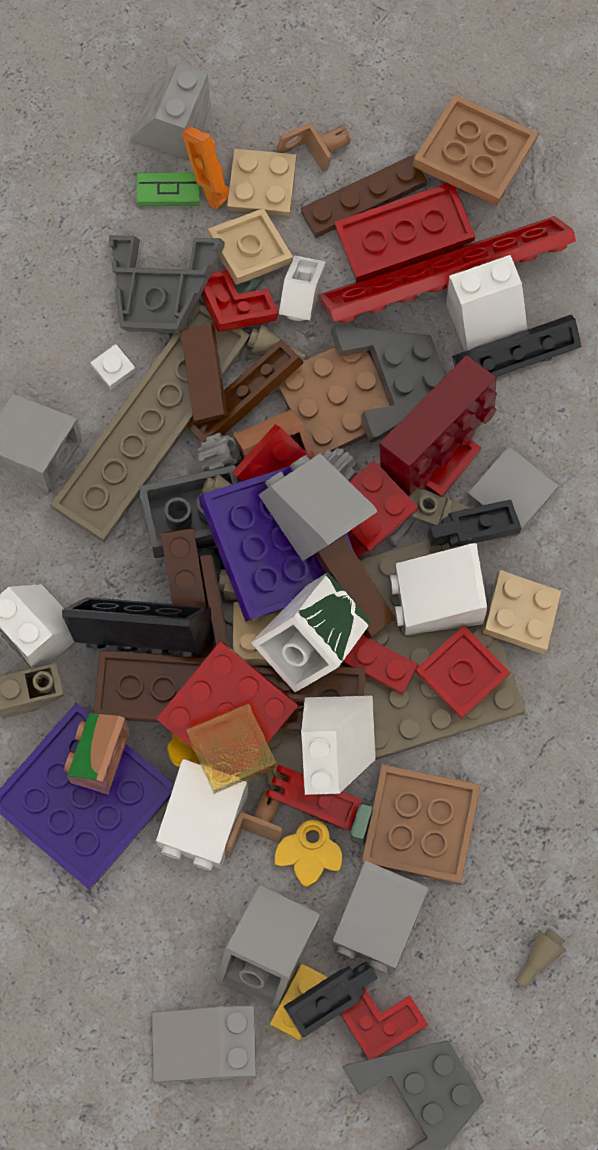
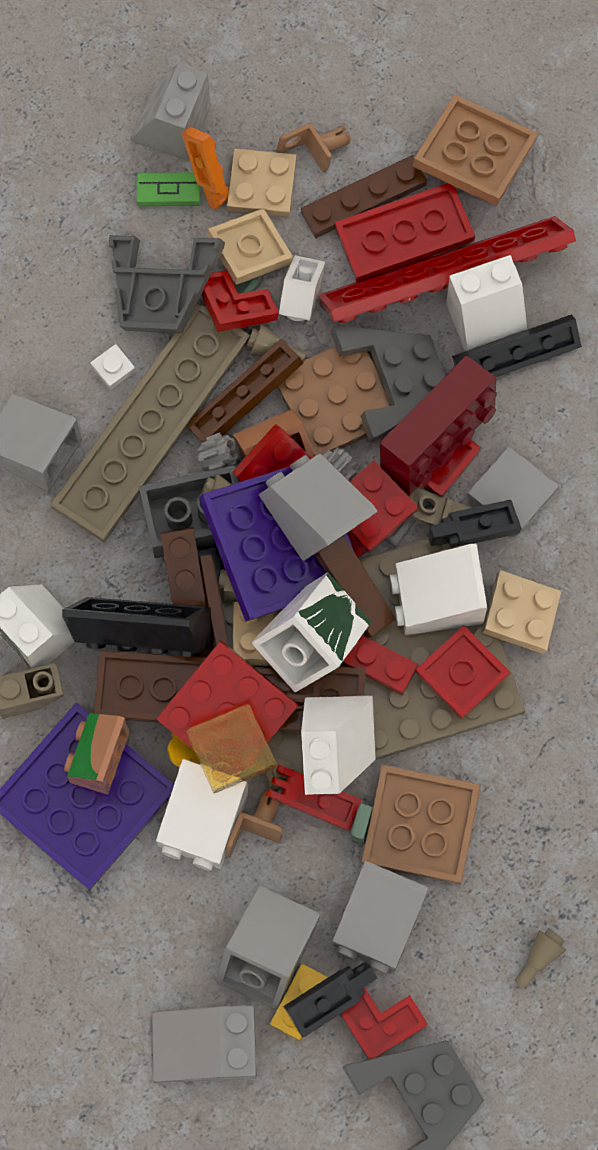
reddish brown tile [181,323,228,424] -> none
yellow plate [275,820,342,887] -> none

